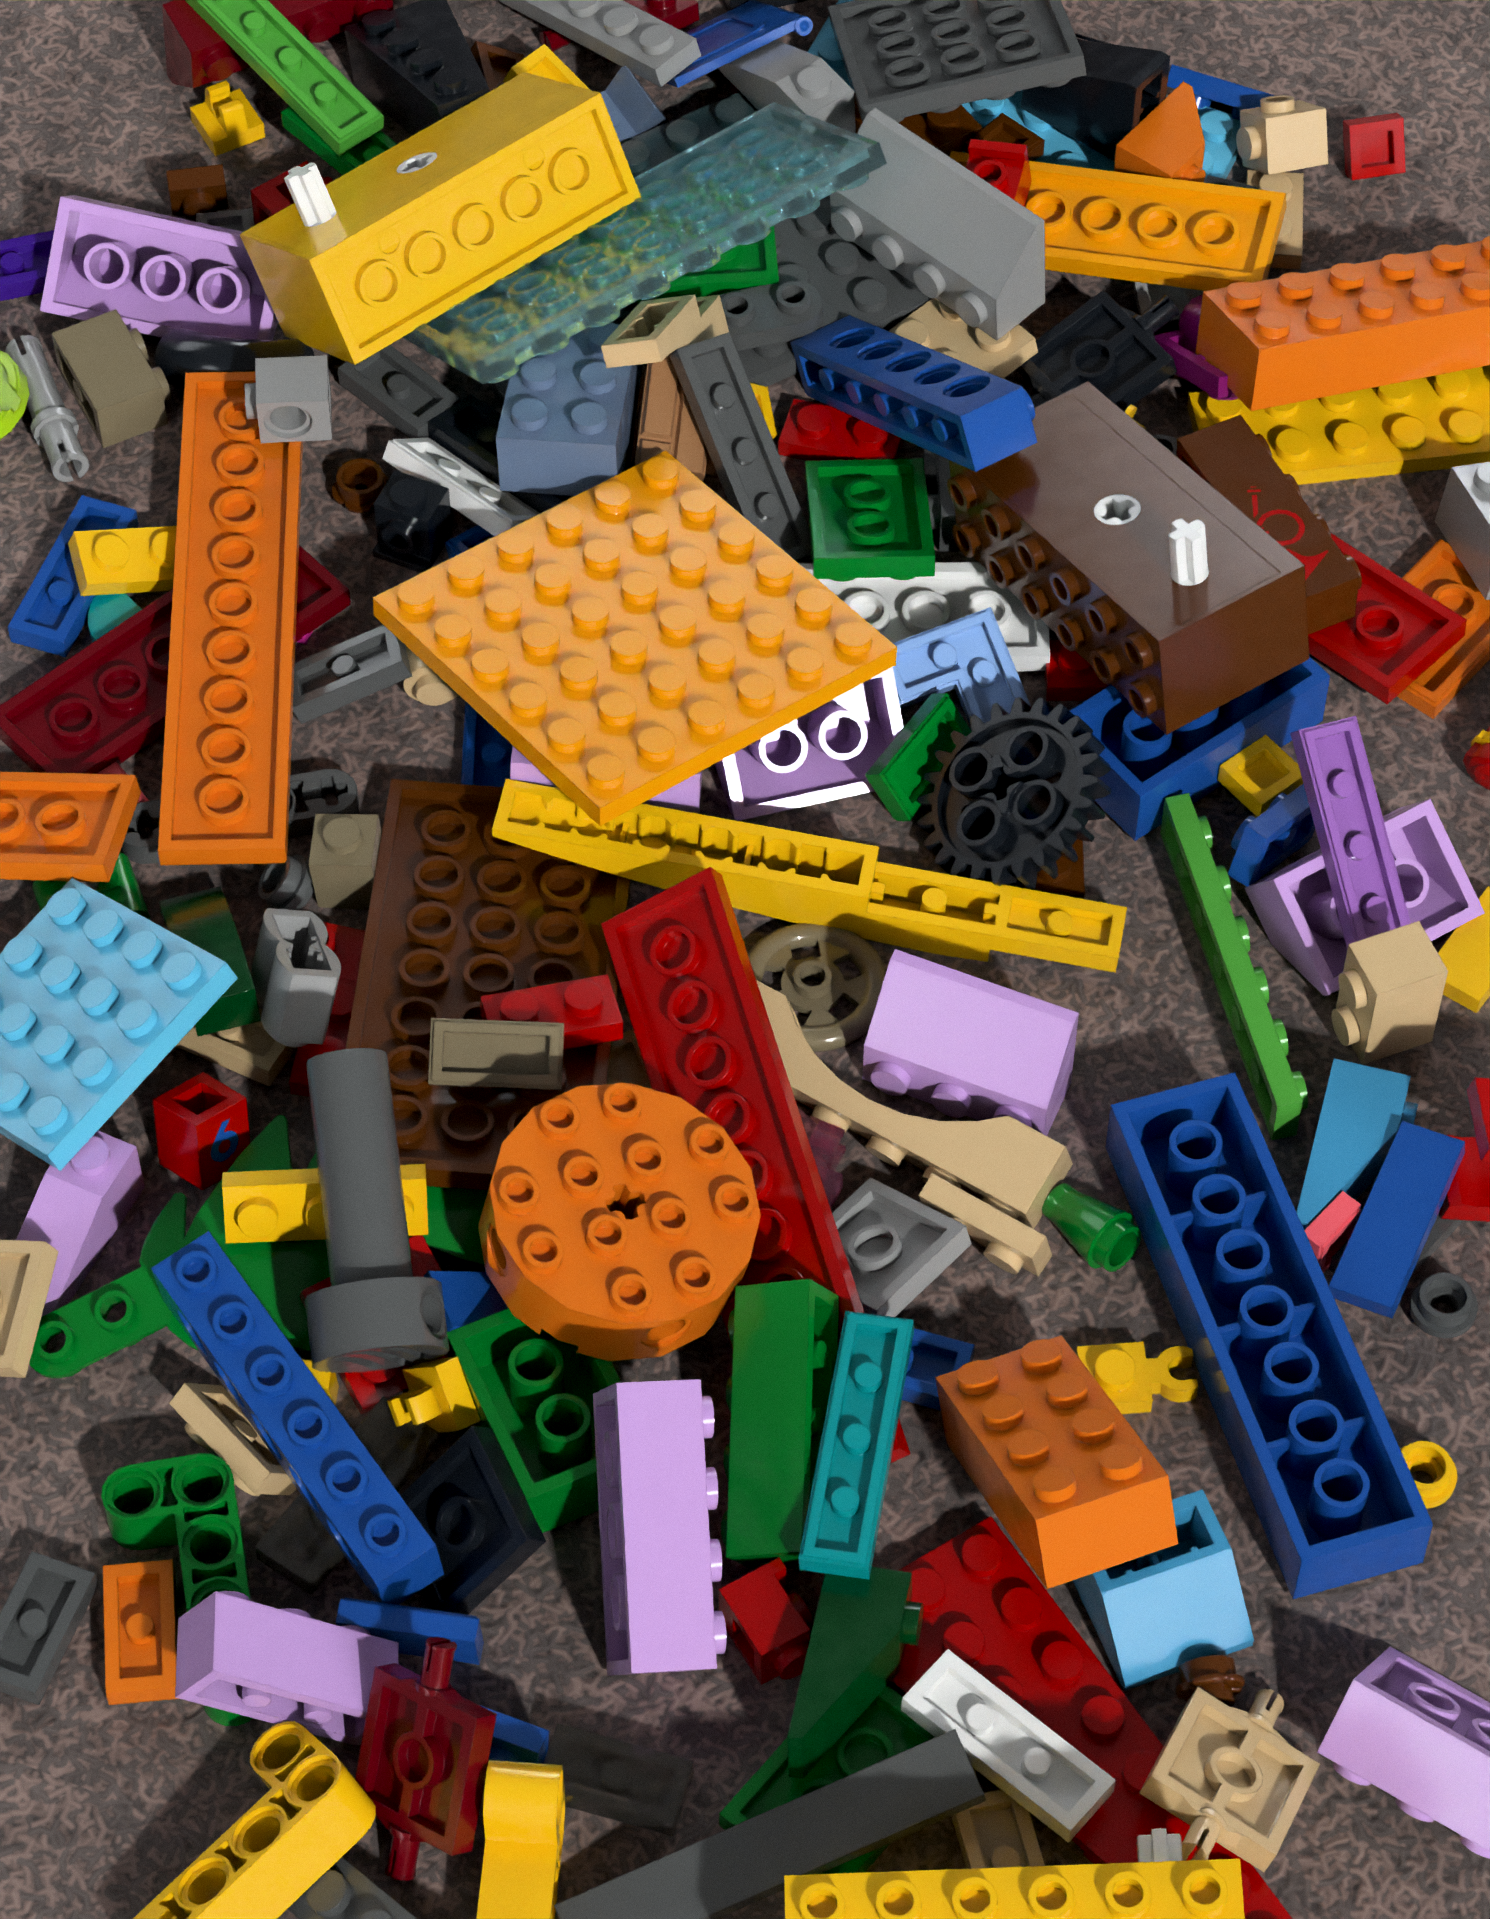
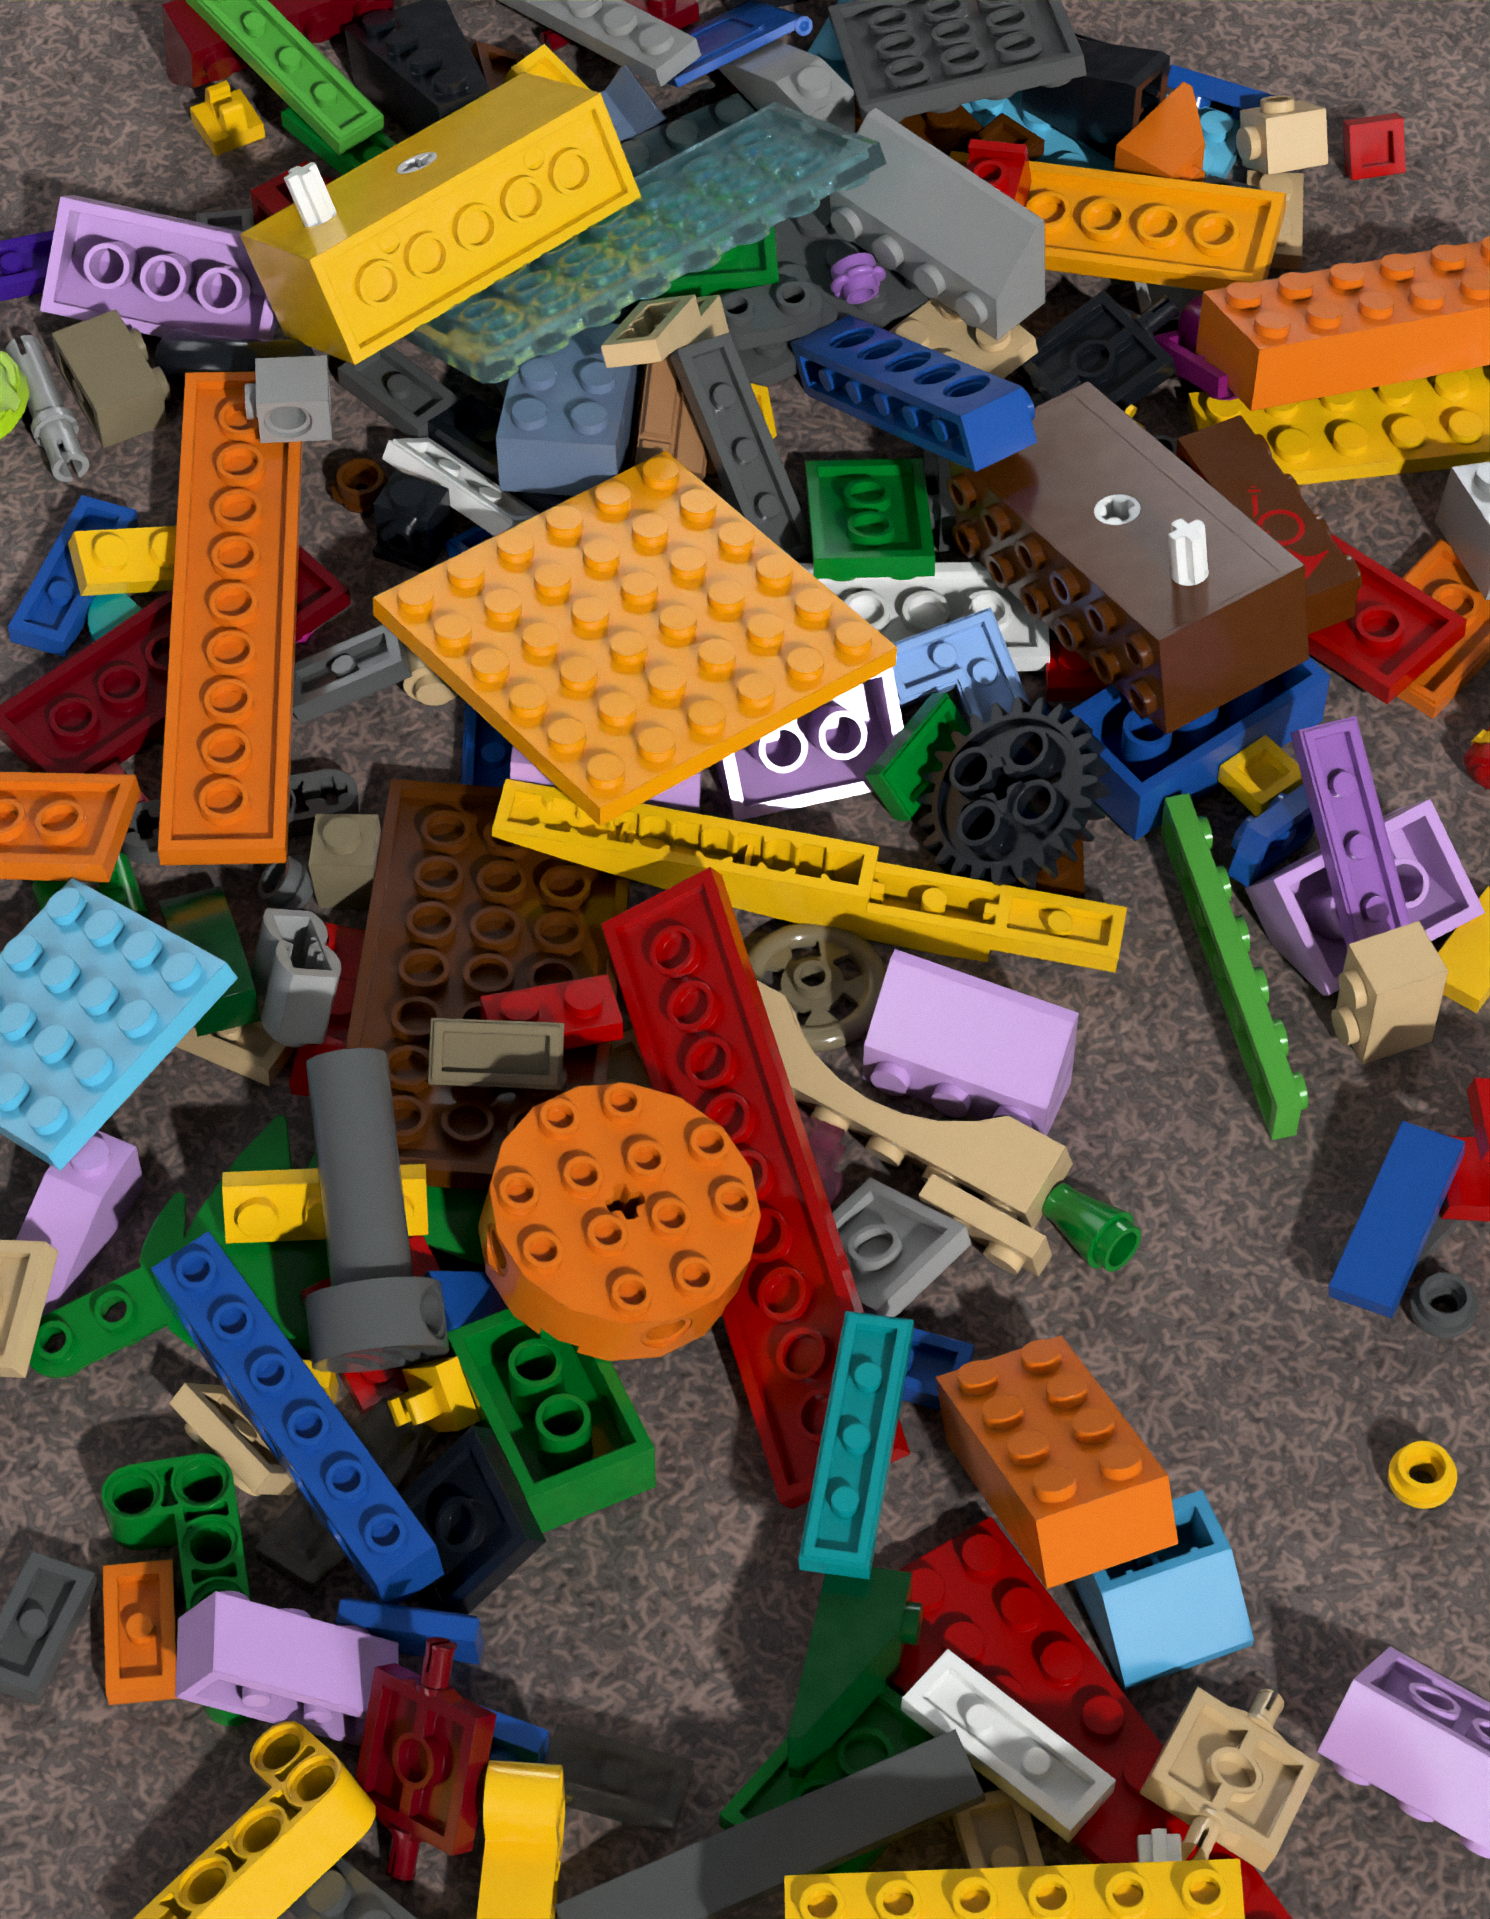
red brick [153,1072,250,1190] -> none
reddish brown plate [166,164,229,219] -> none
lavender brick [593,1379,727,1676] -> none
red brick [718,1557,814,1685] -> none
green brick [721,1279,839,1570] -> none
red plate [778,398,904,461] -> none
yellow plate [1076,1341,1198,1414] -> none
blue brick [1105,1072,1433,1599] -> none
reddish brown plate [1175,1655,1245,1707] -> none
dark azure slope [1297,1058,1418,1230] -> none
coral tile [1304,1191,1361,1273] -> none
none -> medium lavender plate [830,253,886,304]

